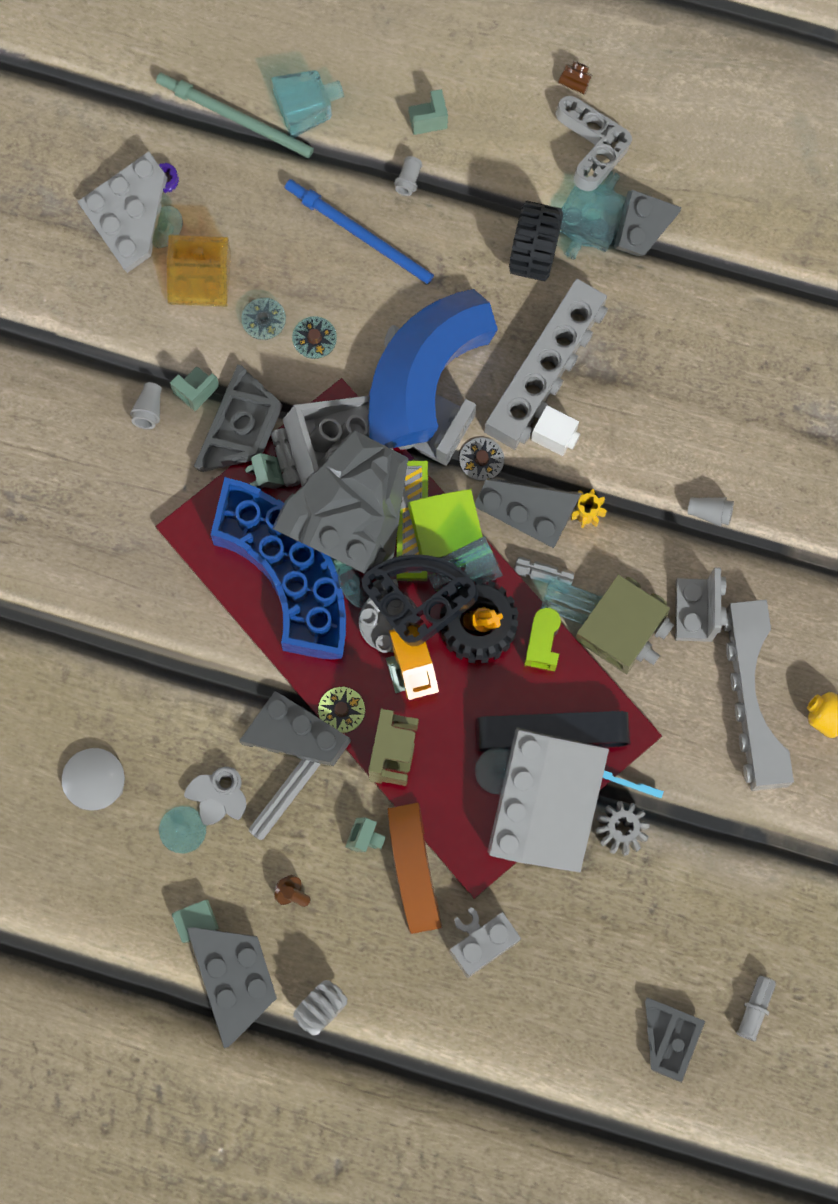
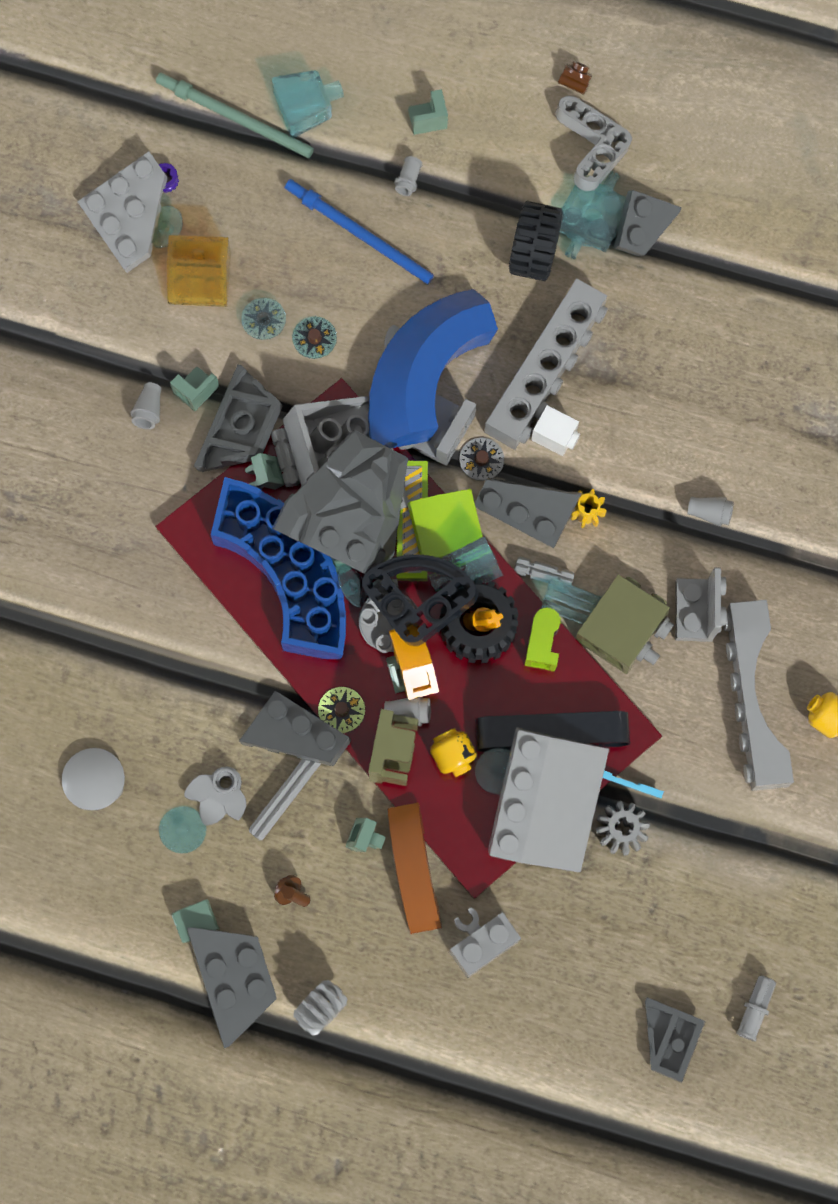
none -> light grey cone [384,697,431,726]
none -> yellow head [430,728,477,777]

